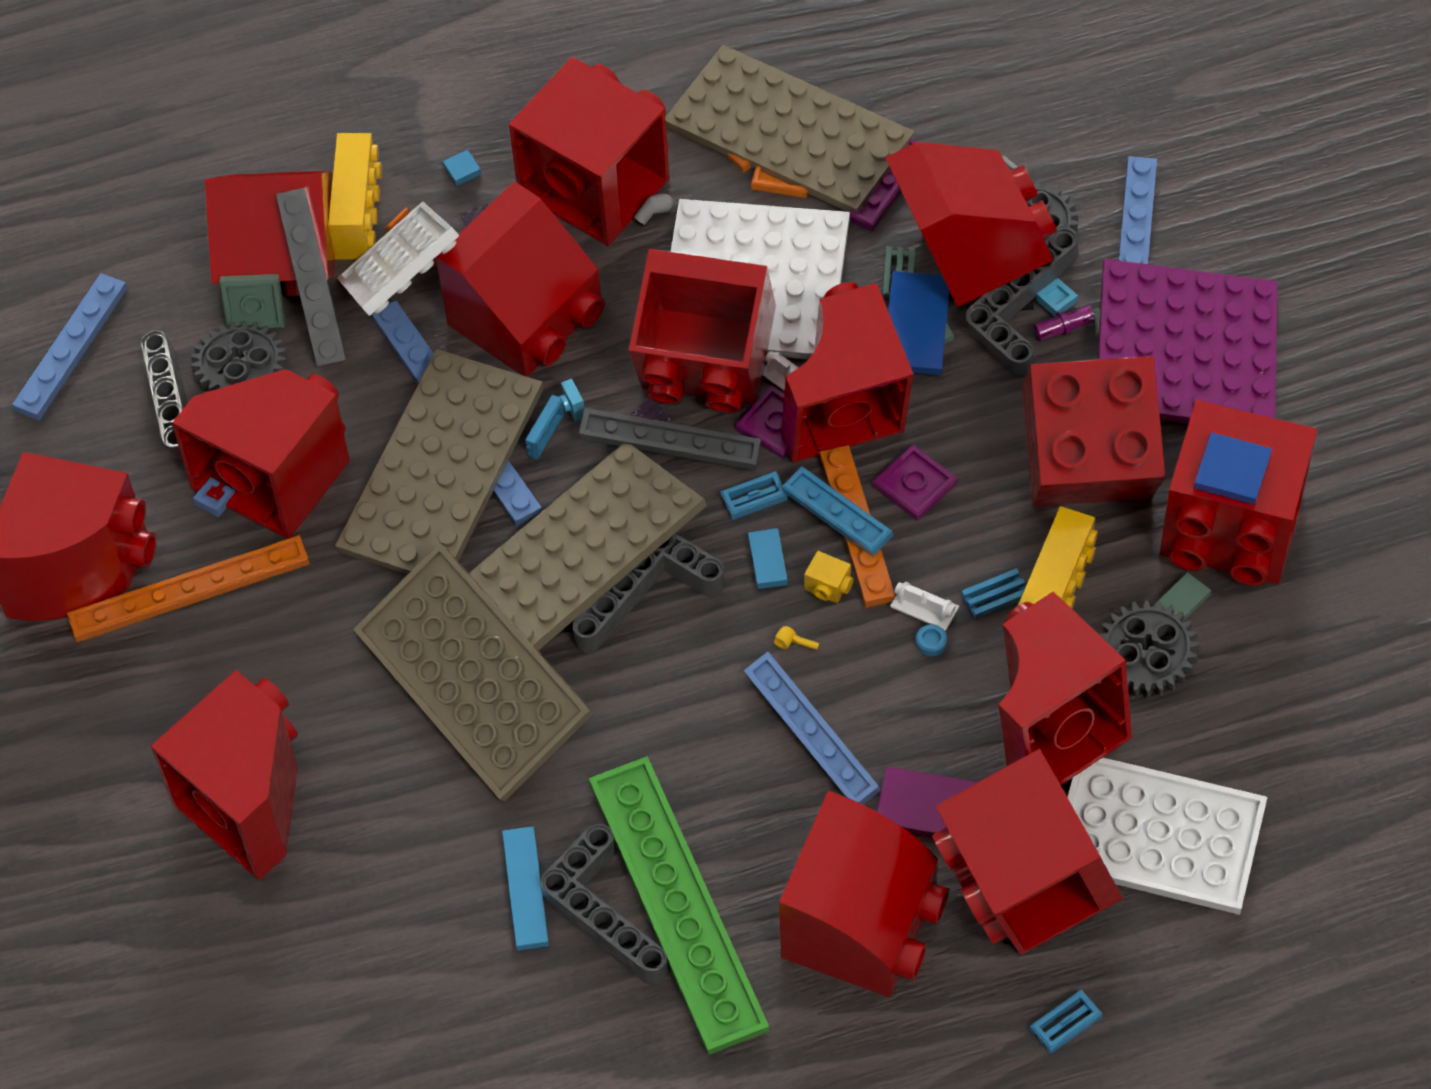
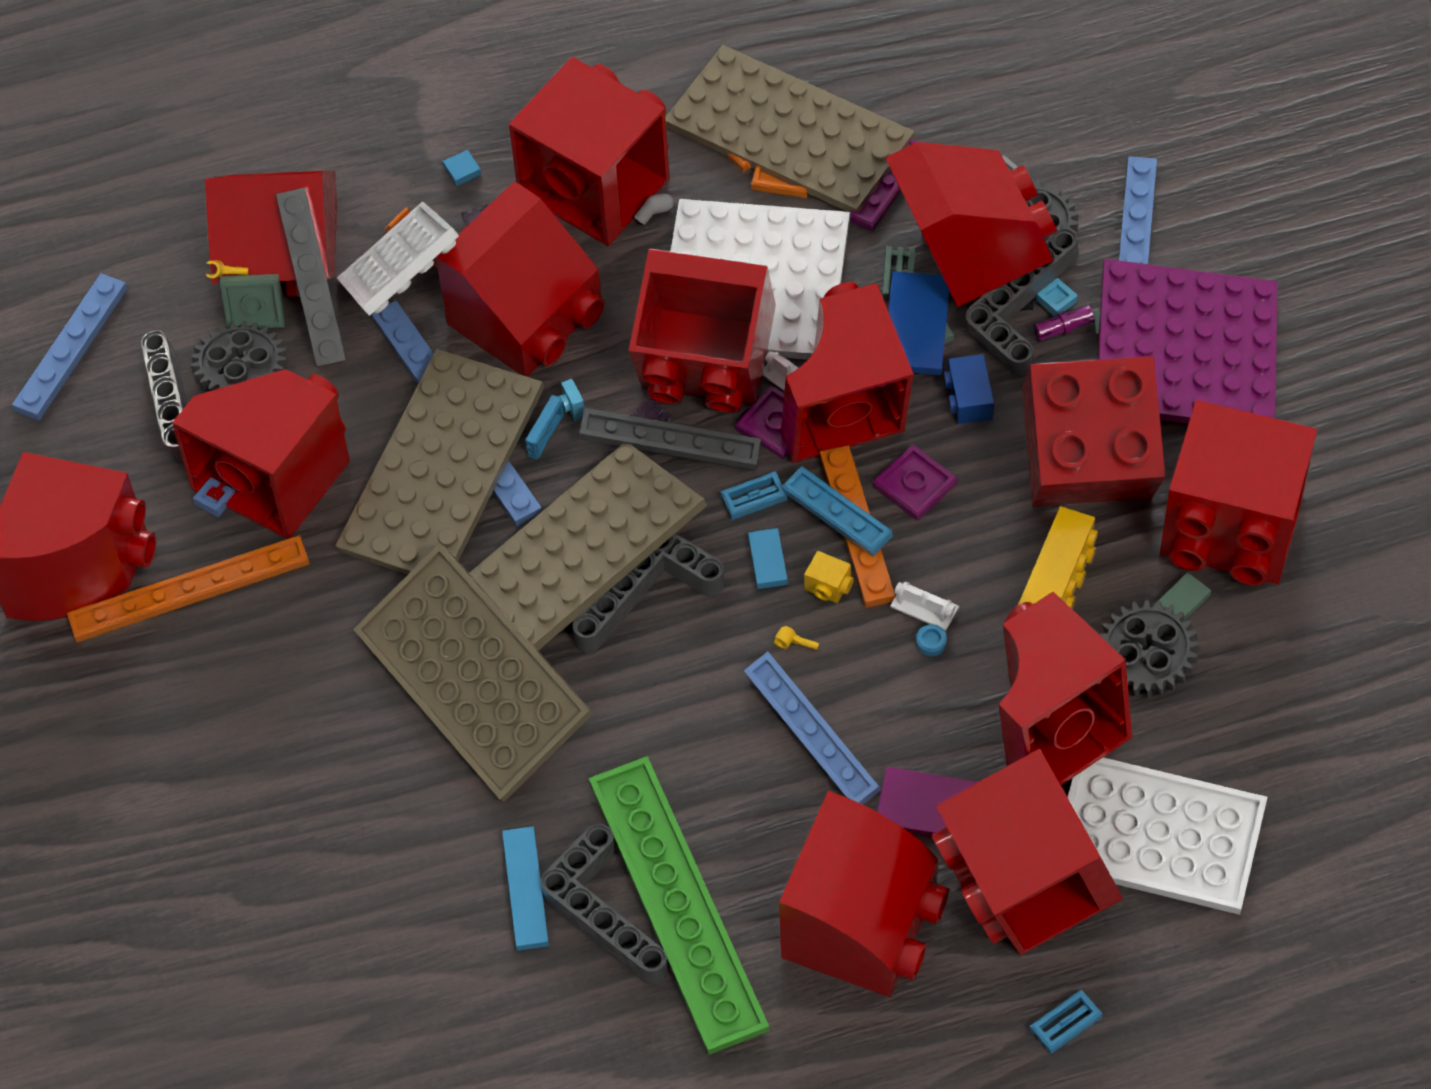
red slope [151,670,298,881] -> none
yellow brick [328,133,382,260] -> none
dark azure tile [961,568,1025,620] -> none
blue tile [1194,432,1272,505] -> none
none -> yellow hand [206,260,248,278]
none -> blue brick [943,354,994,424]

